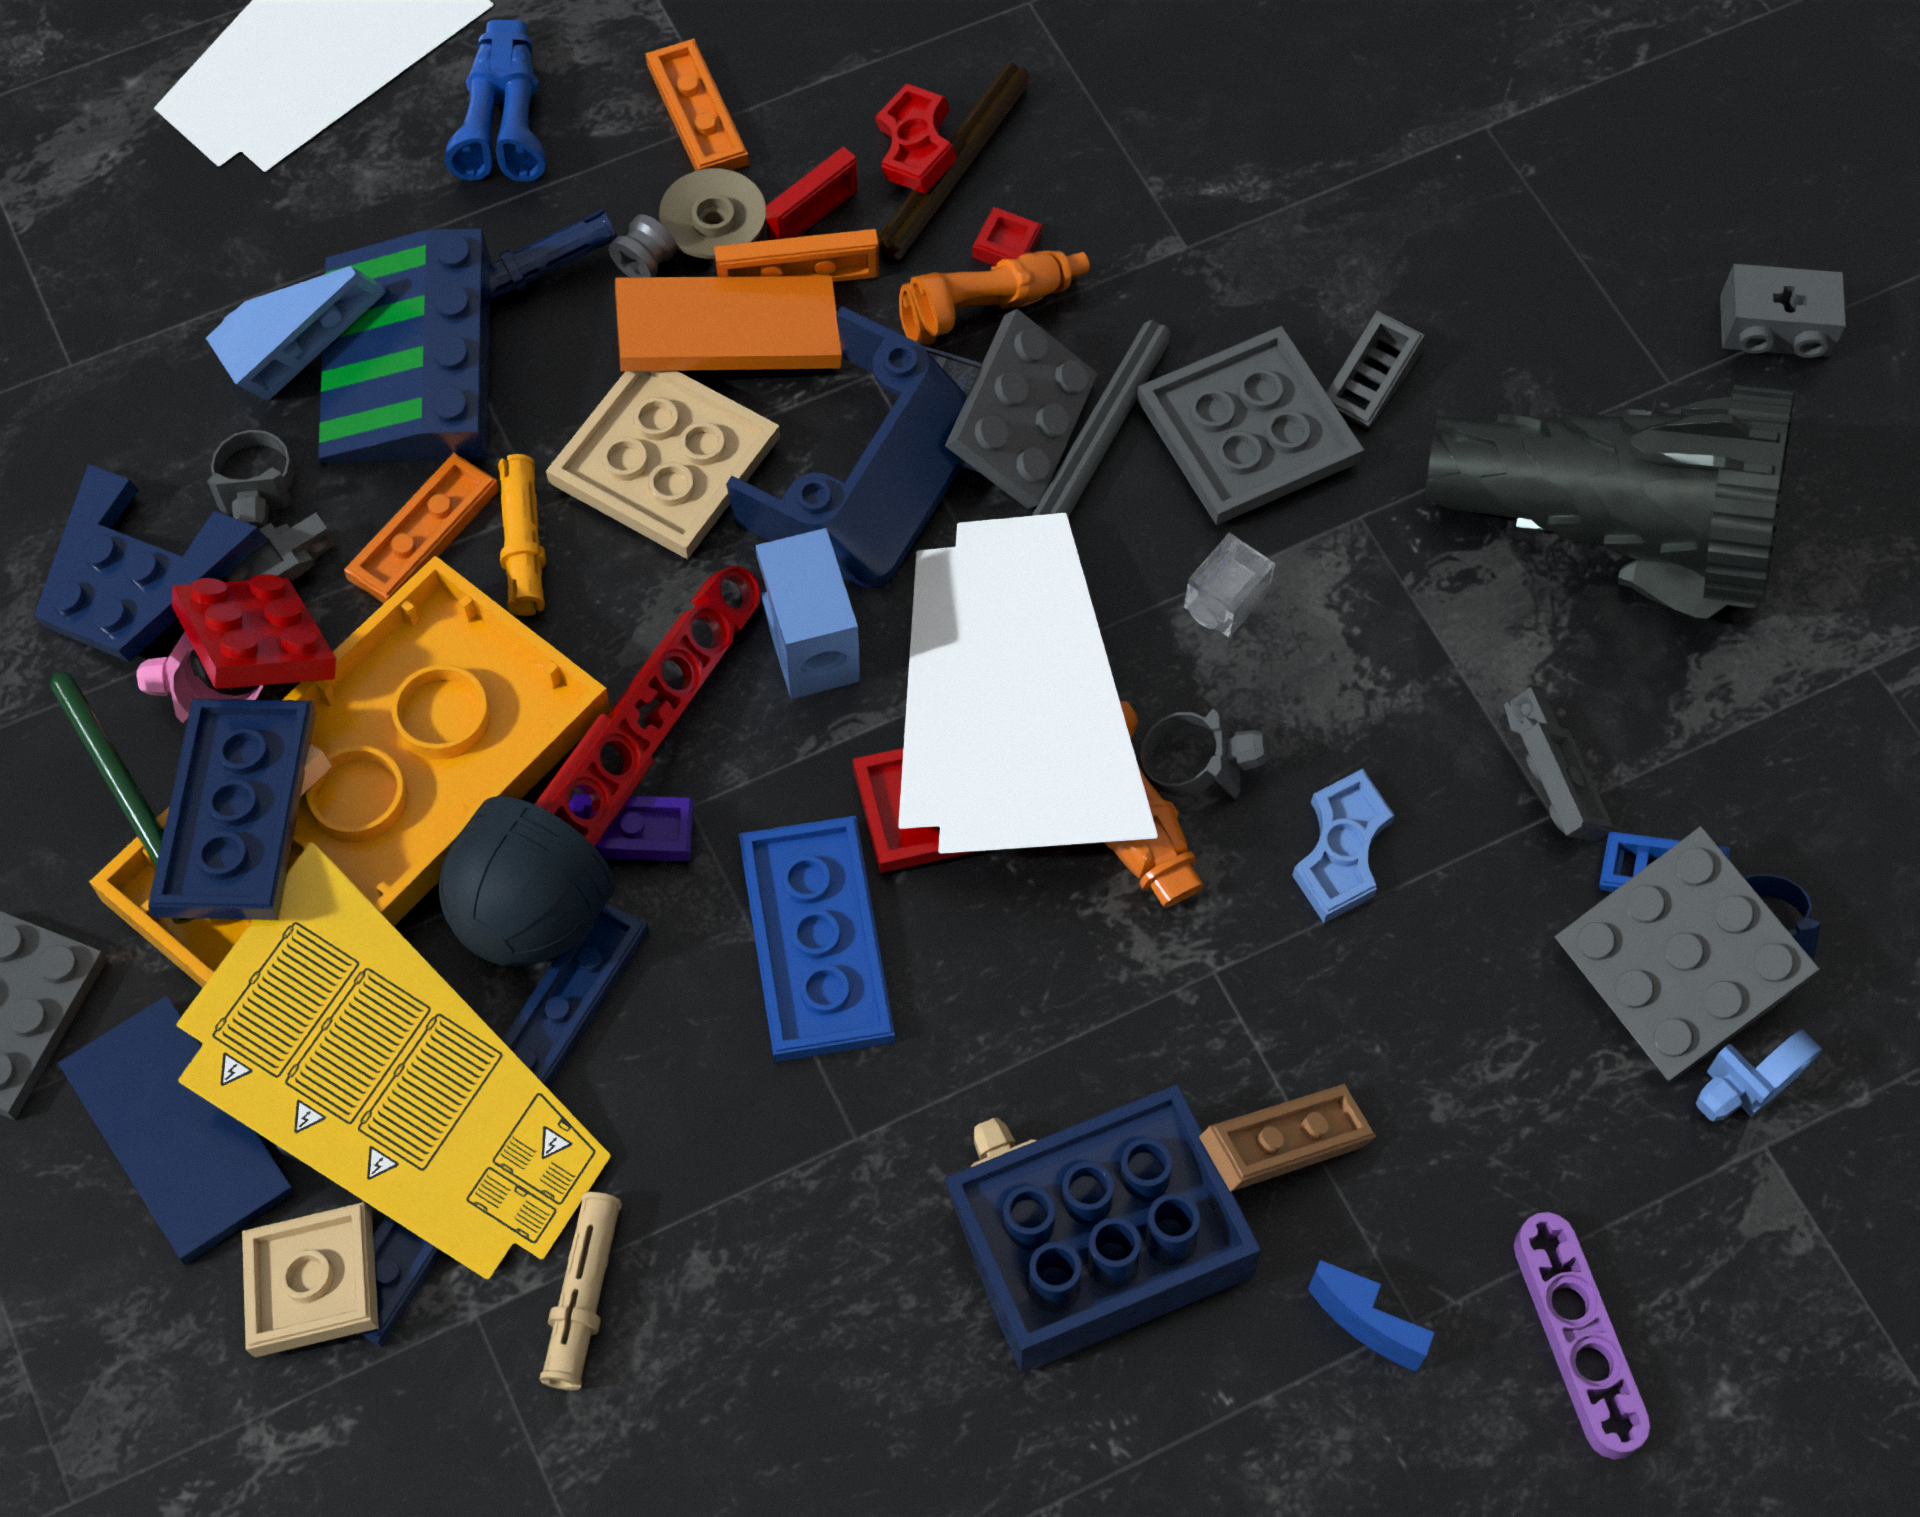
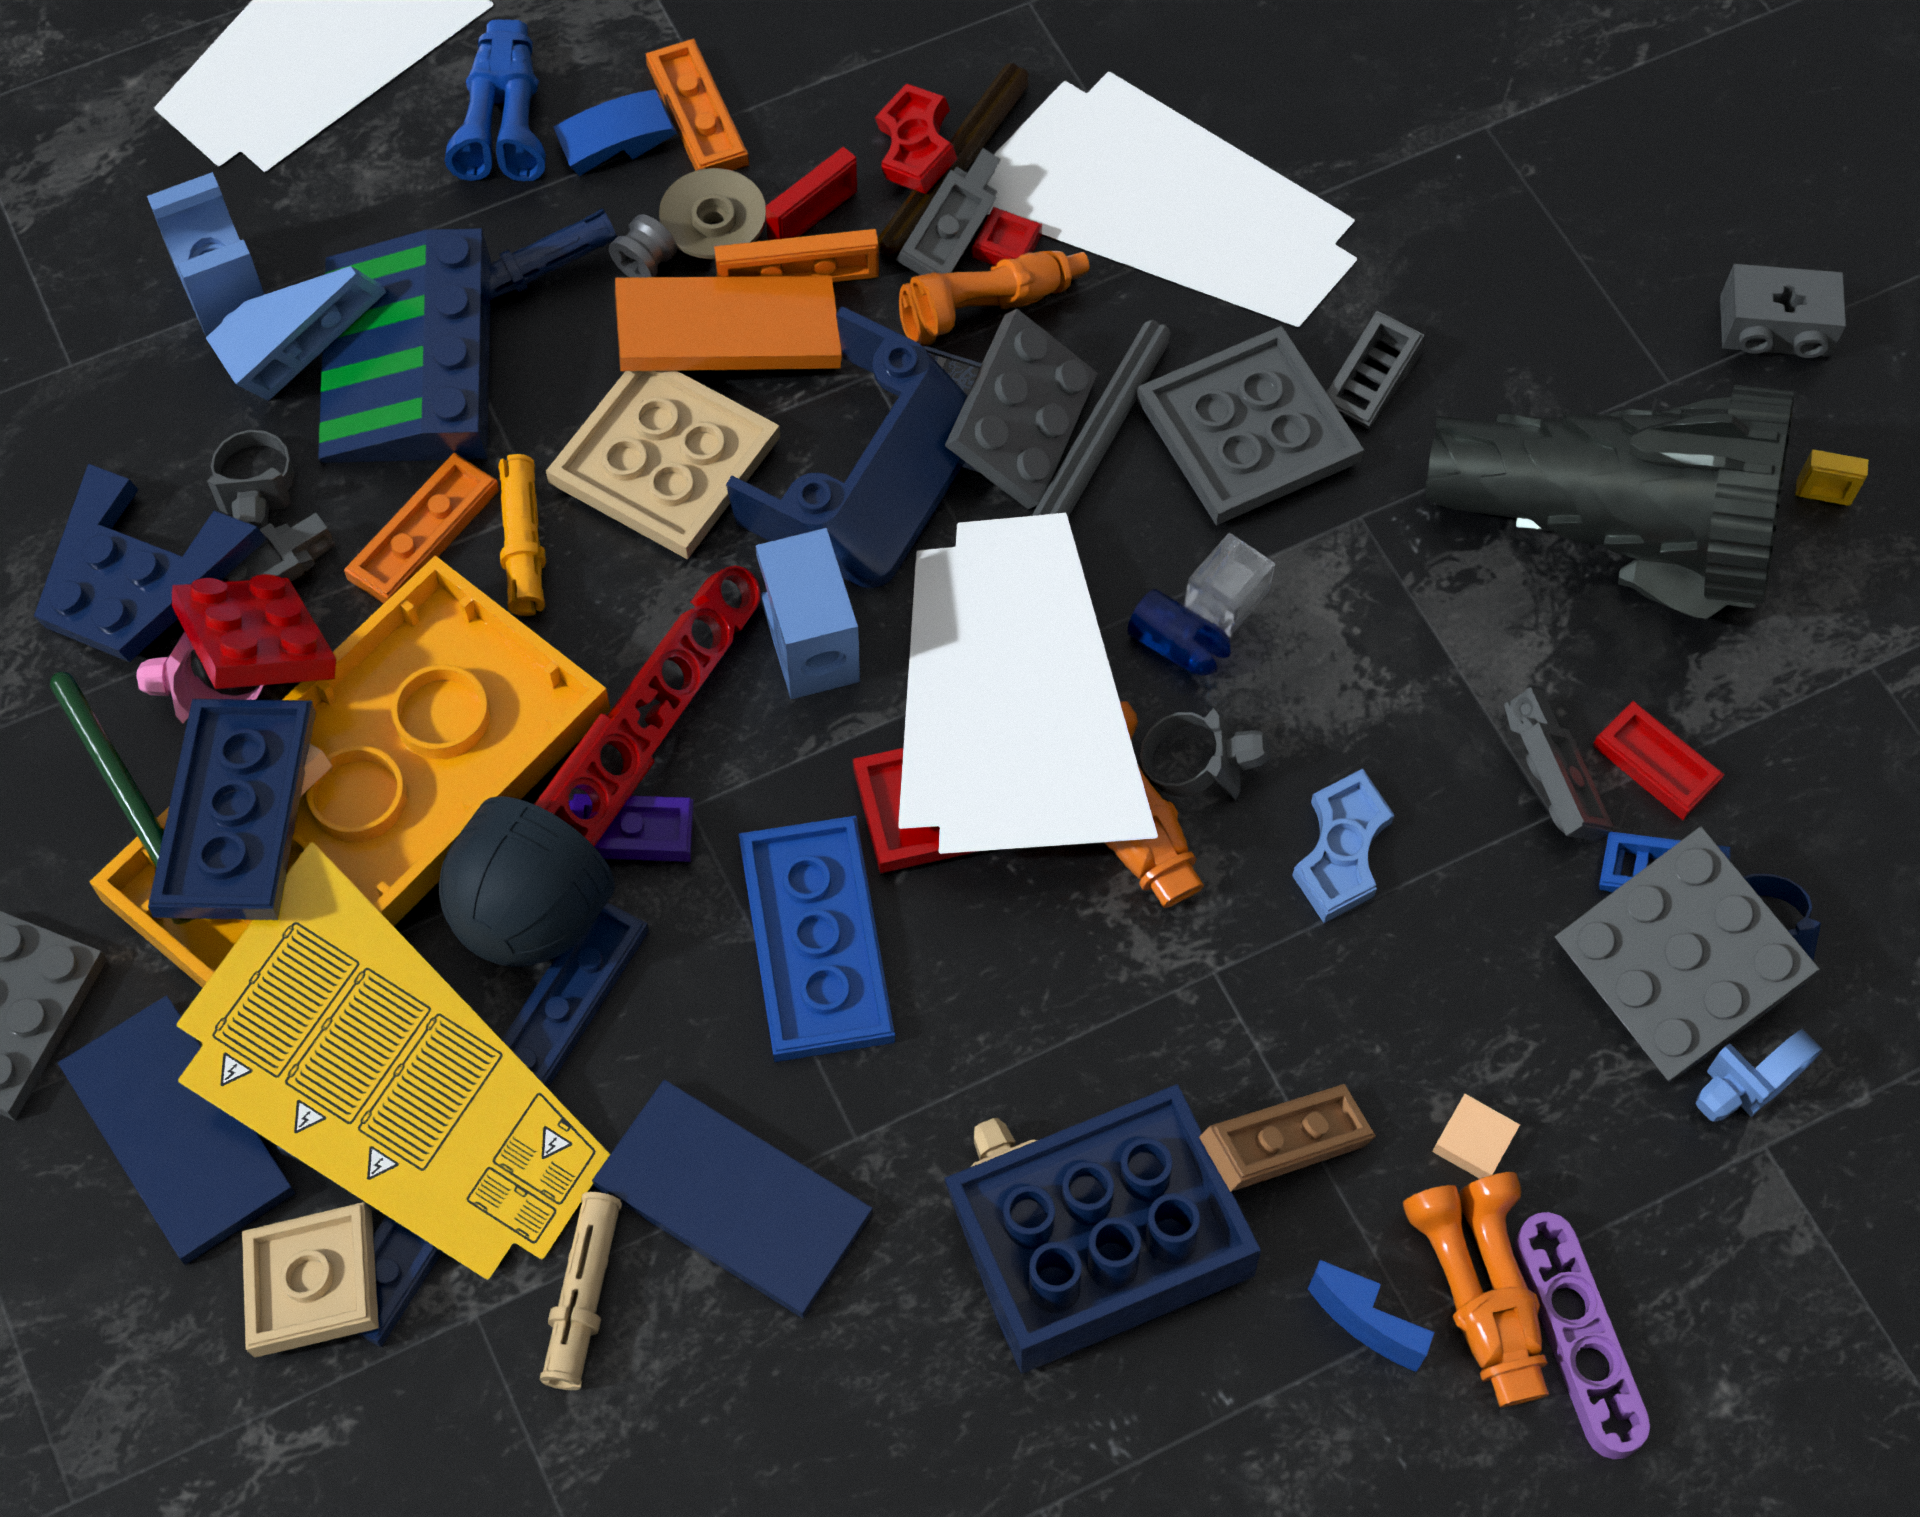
none -> medium blue piece [147,172,264,343]
none -> blue slope [553,89,677,176]
none -> dark blue tile [592,1080,873,1319]
none -> dark grey hinge [896,148,1001,275]
none -> white sticker [987,72,1357,327]
none -> clear blue piece [1127,589,1231,676]
none -> orange piece [1403,1172,1549,1408]
none -> light nougat tile [1432,1094,1520,1179]
none -> red tile [1593,701,1725,820]
none -> yellow tile [1795,449,1869,506]

